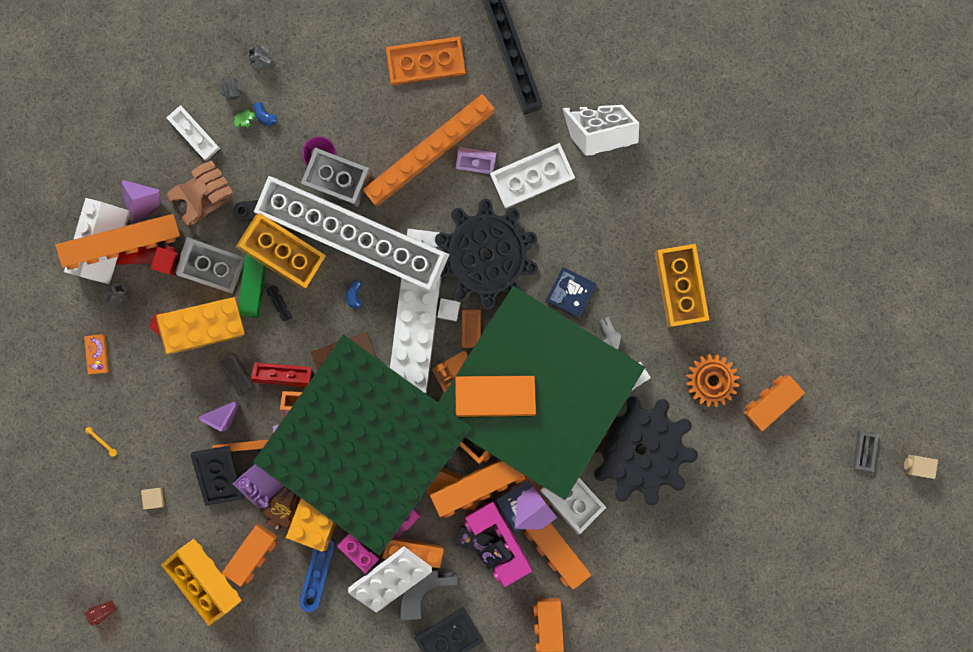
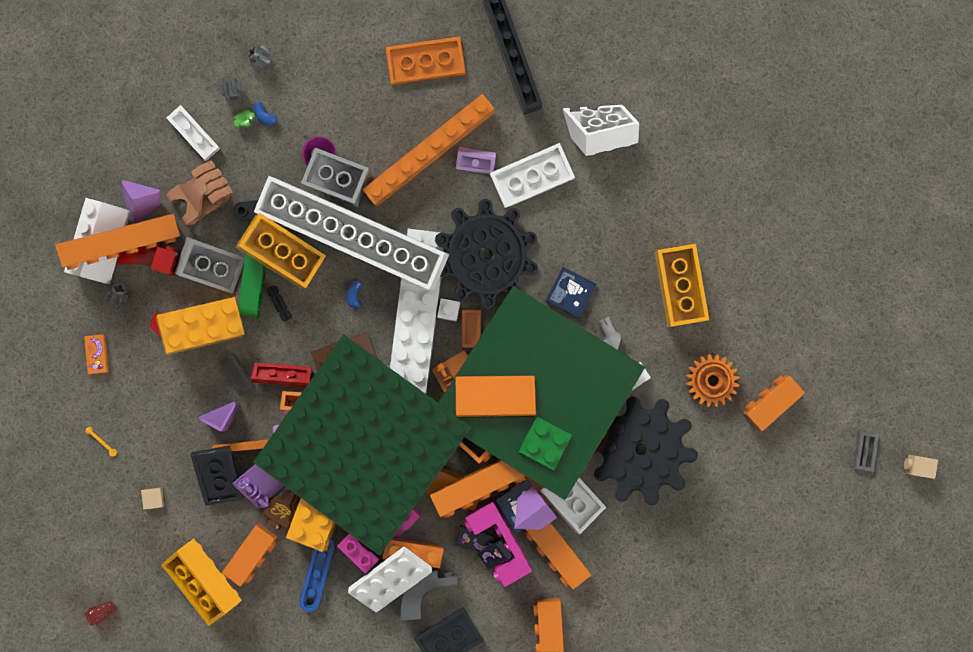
none -> green plate [518,417,572,471]

